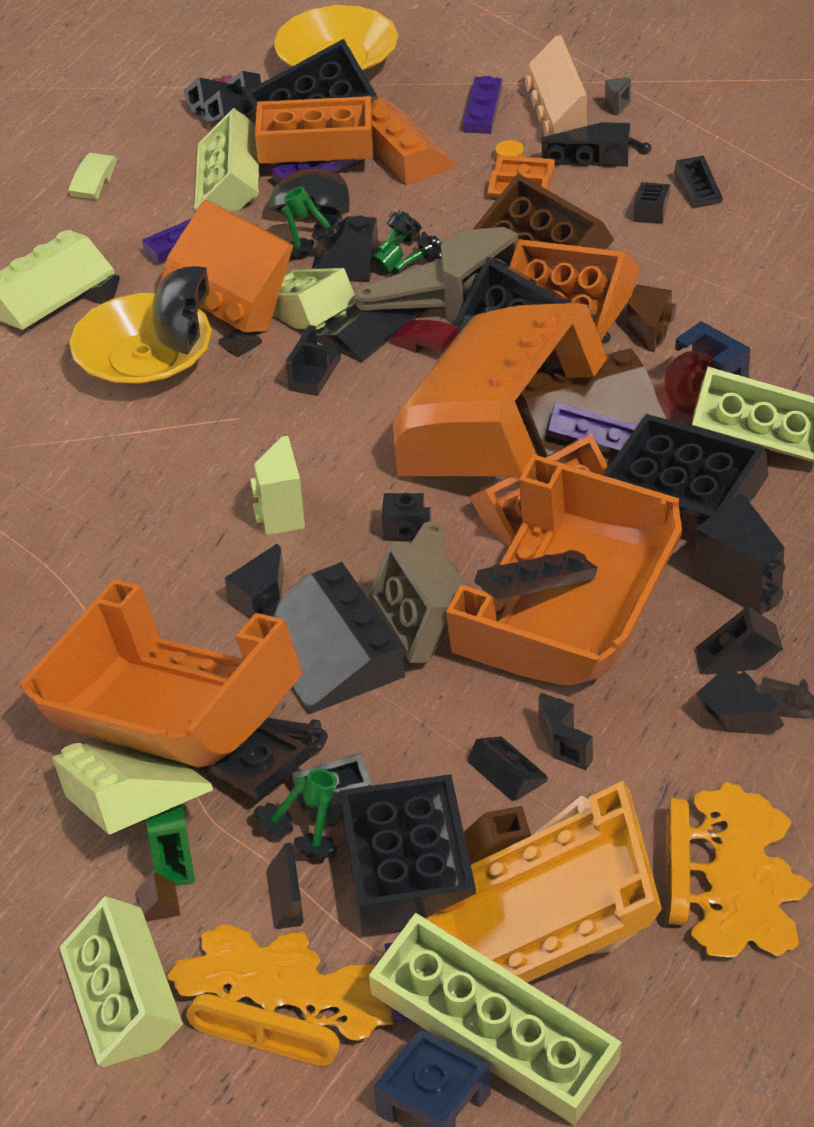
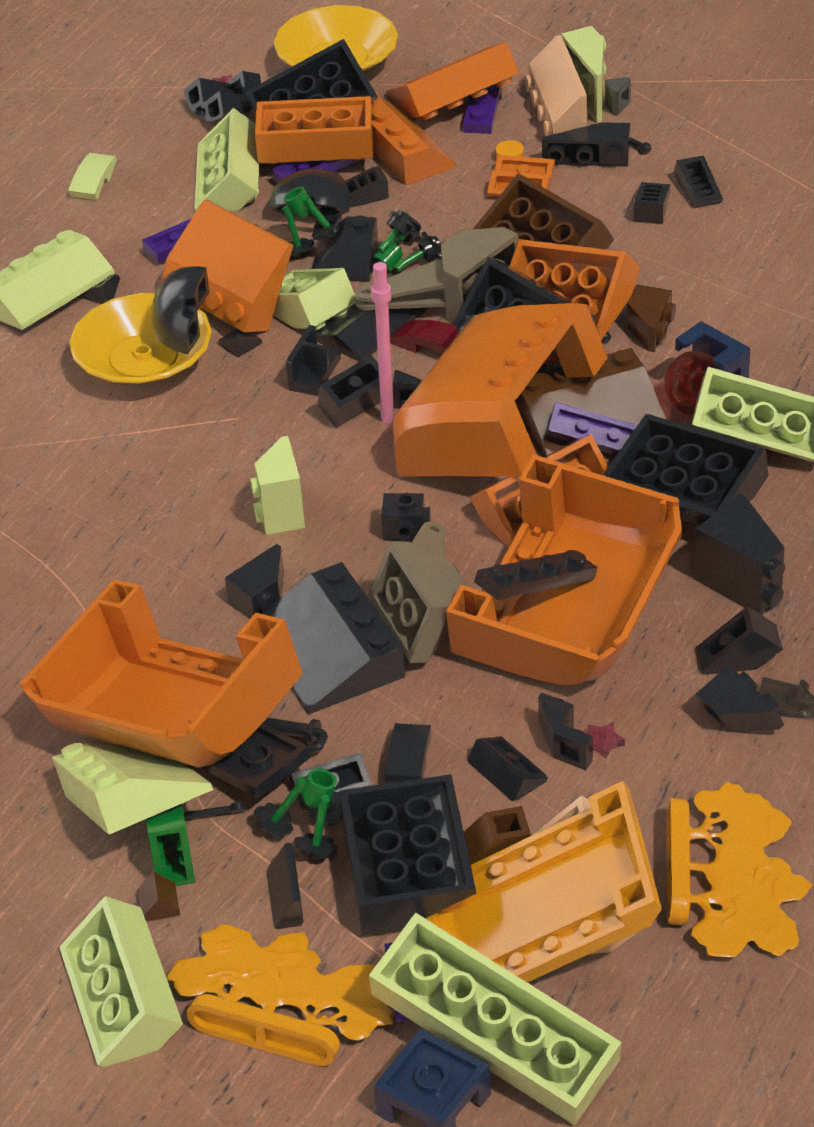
none -> black hinge [184,802,246,819]
none -> black brick [317,355,380,428]
none -> black slope [345,166,389,208]
none -> bright pink bar [371,262,394,424]
none -> black slope [385,723,431,782]
none -> orange slope [386,41,519,121]
none -> black slope [393,370,422,408]
none -> yellowish green slope [561,26,606,123]
none -> clear pink piece [587,722,625,758]

